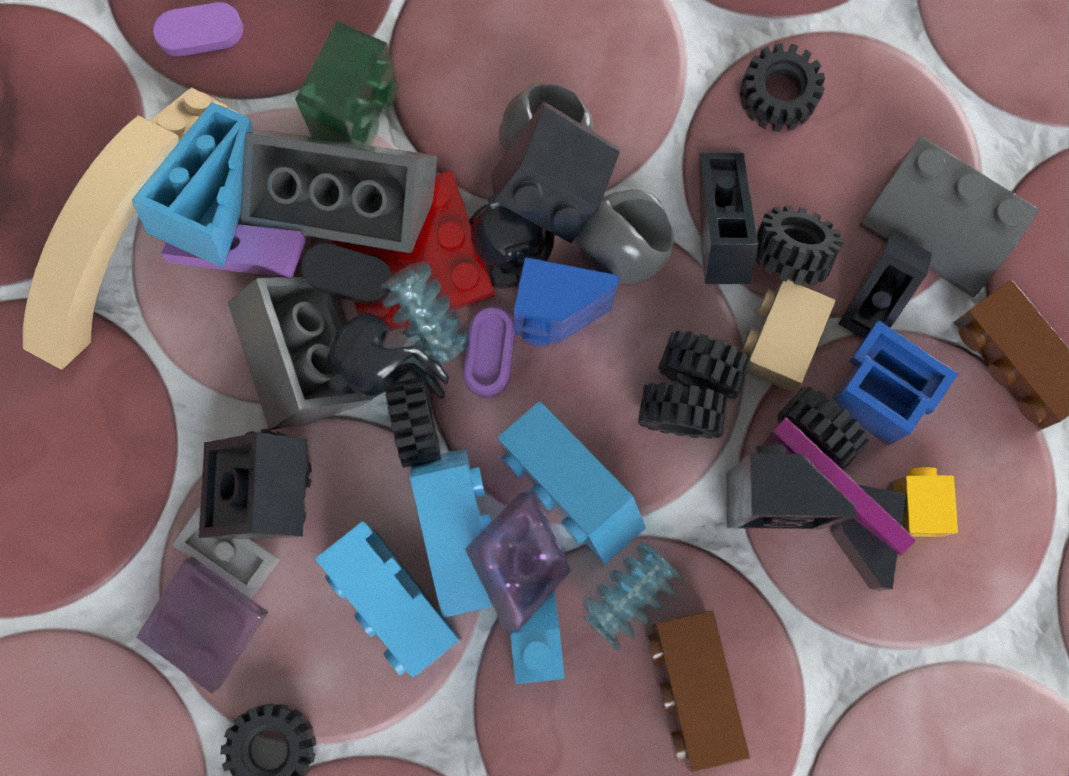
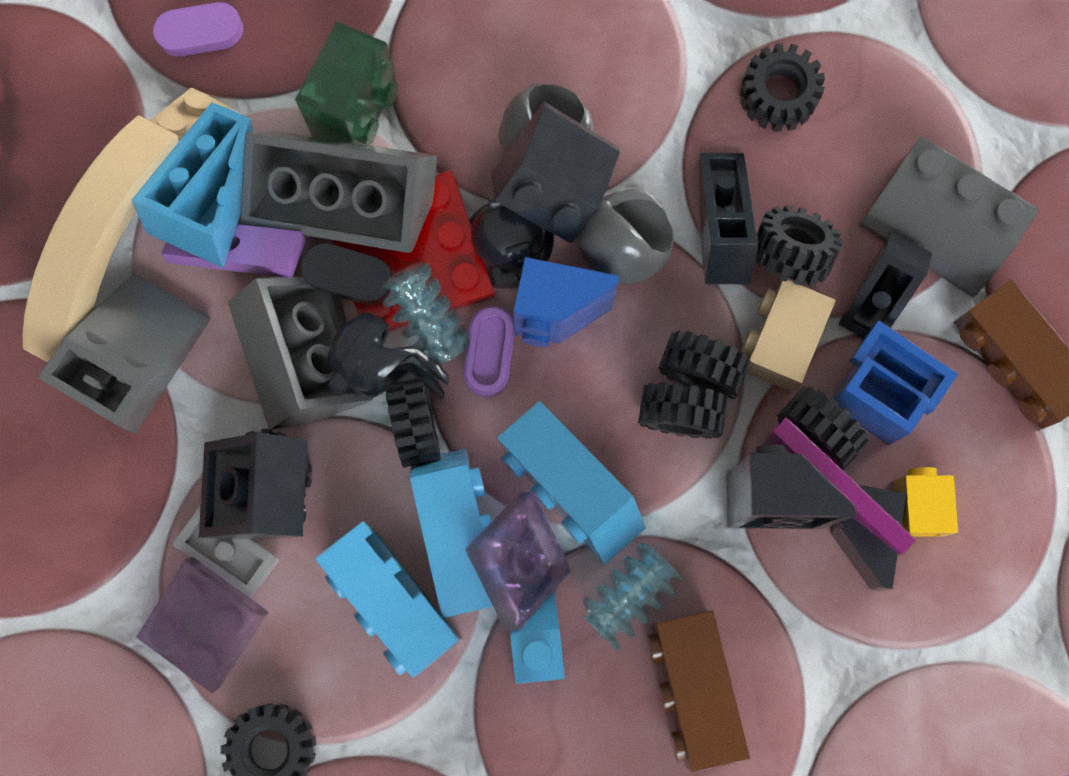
none -> dark grey slope [38,273,211,435]

